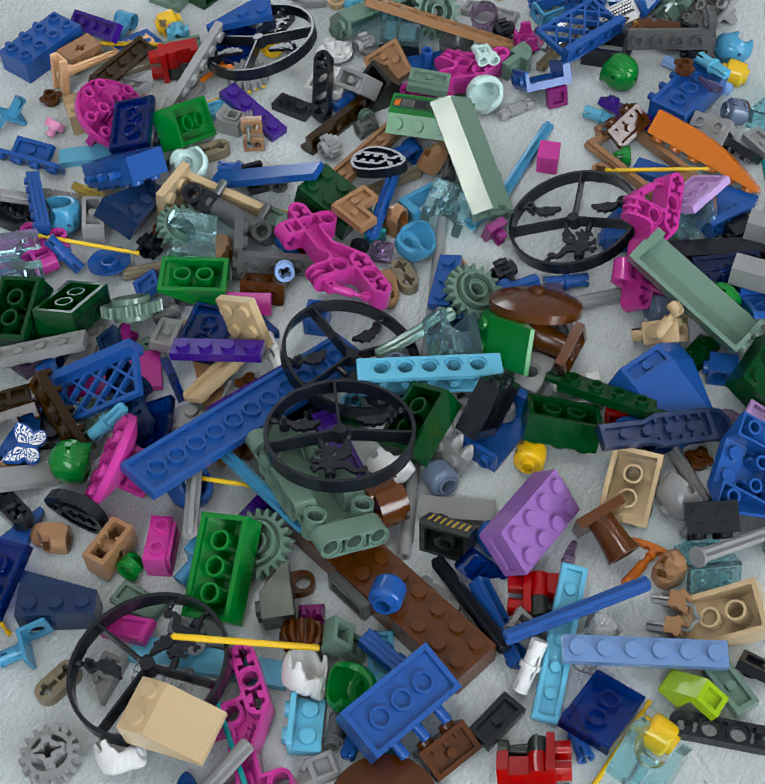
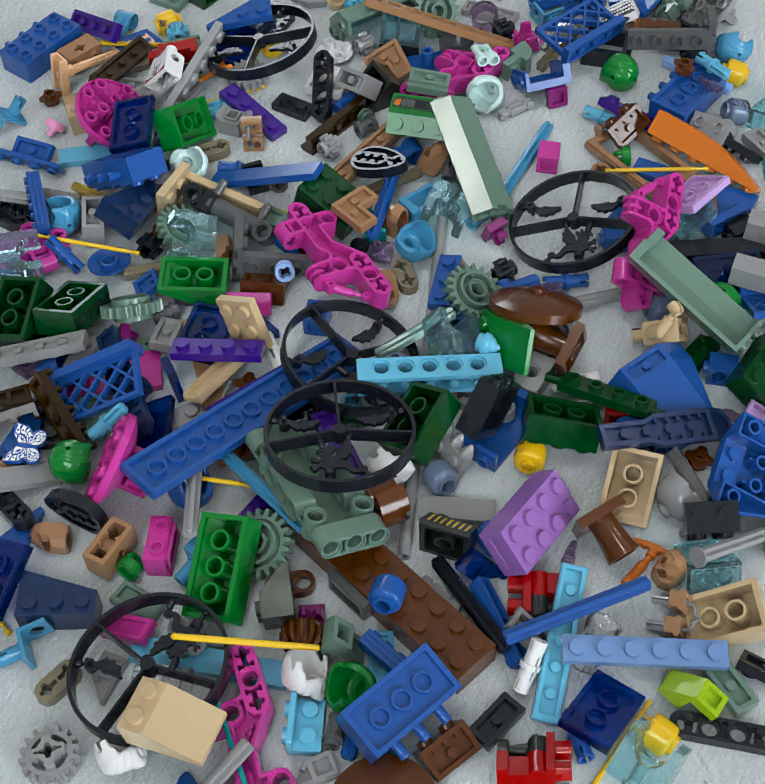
none -> white torso [144,45,185,96]
none -> medium azure plate [474,332,500,354]

